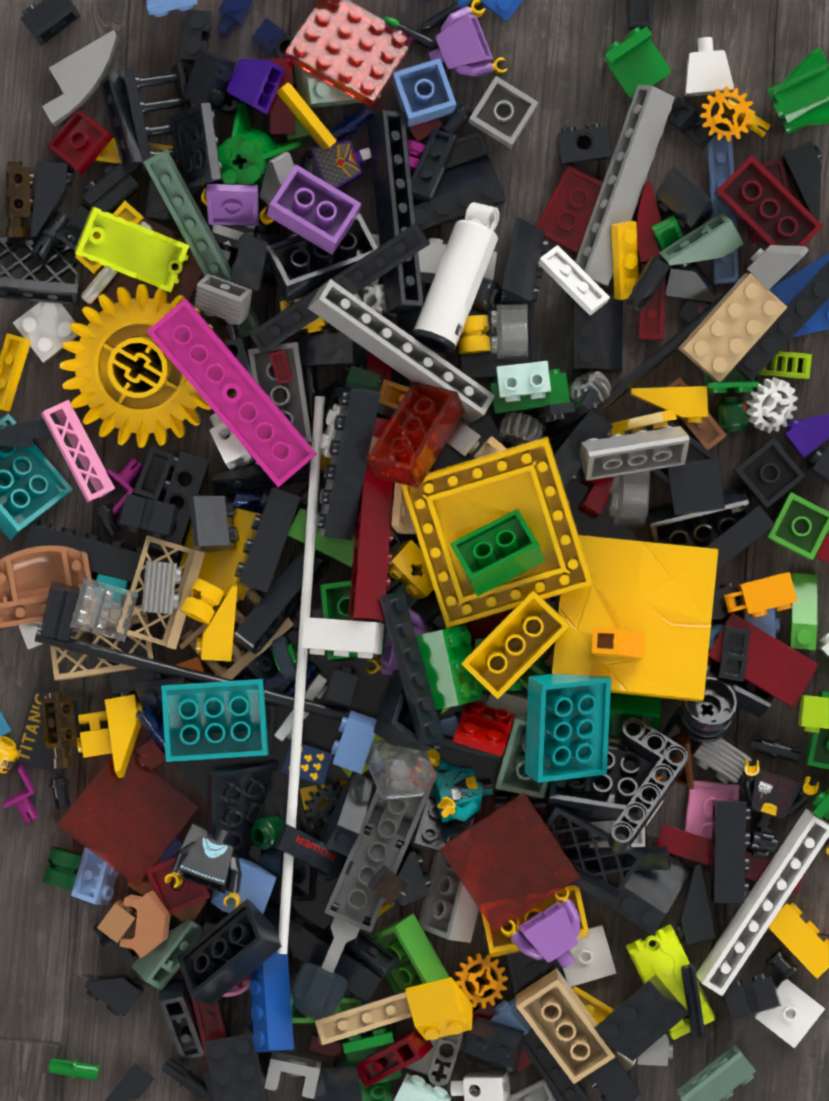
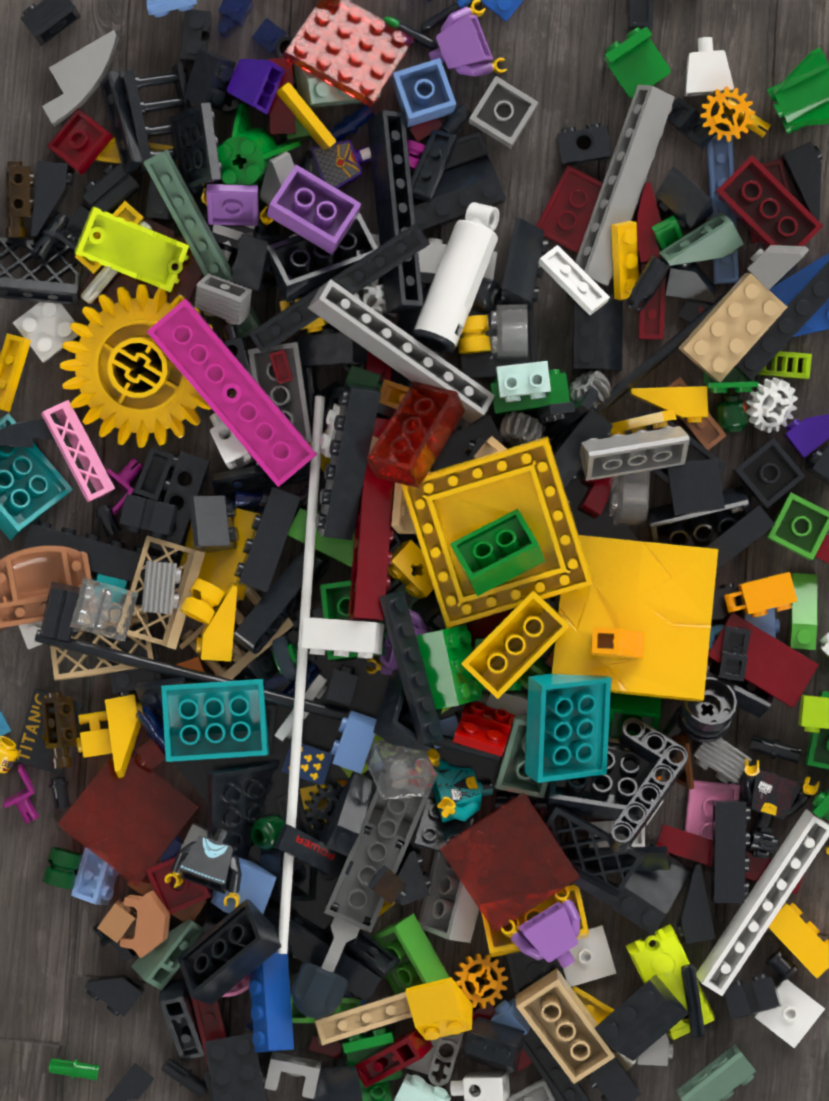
light grey slope [441,419,481,456] -> none

